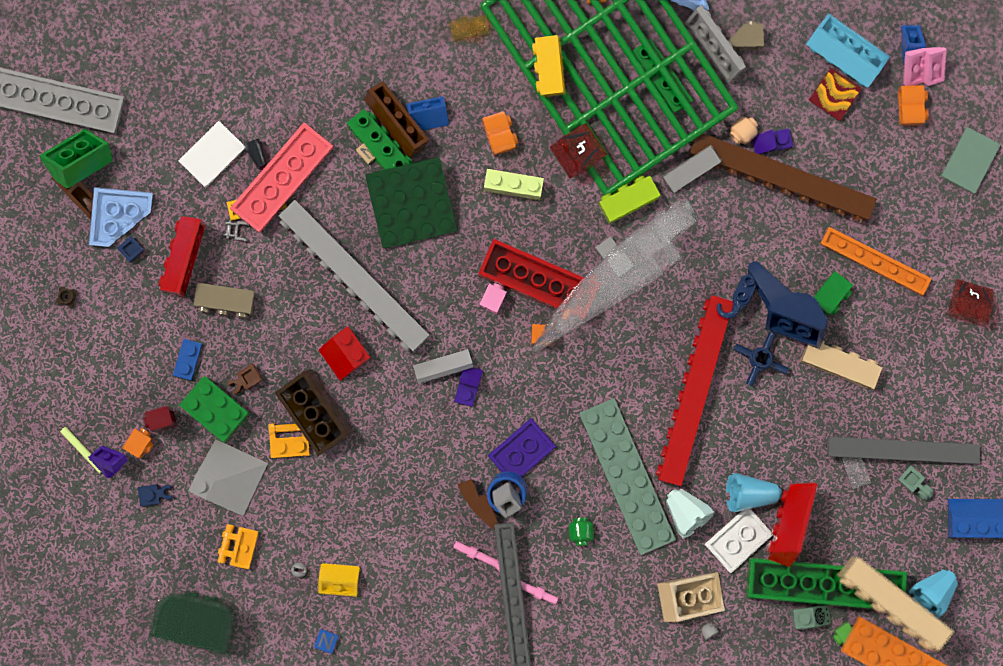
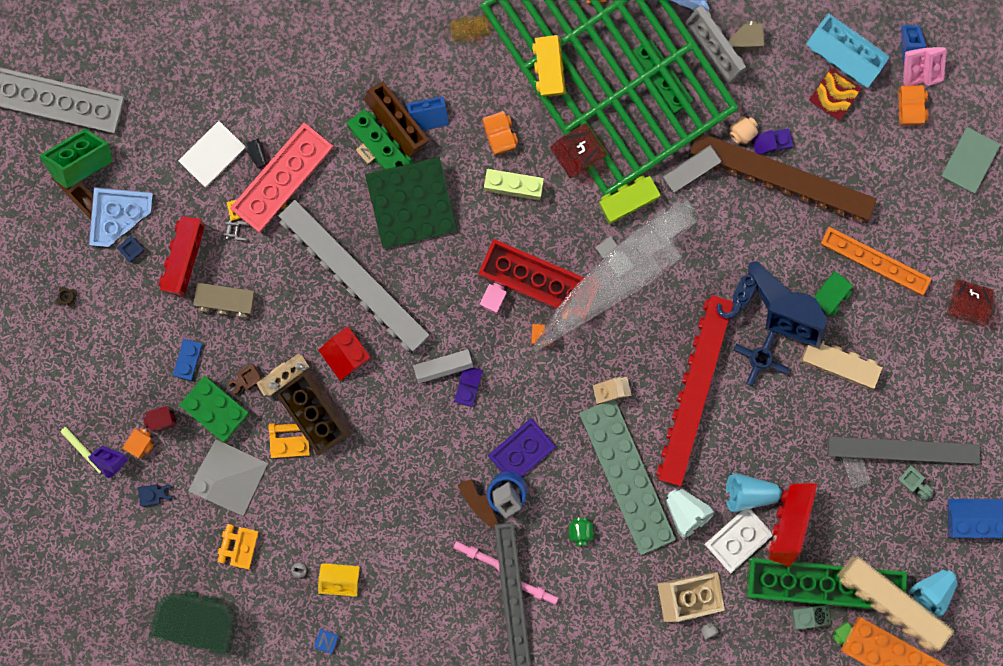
none -> tan piece [256,353,309,396]
none -> tan brick [593,377,631,404]

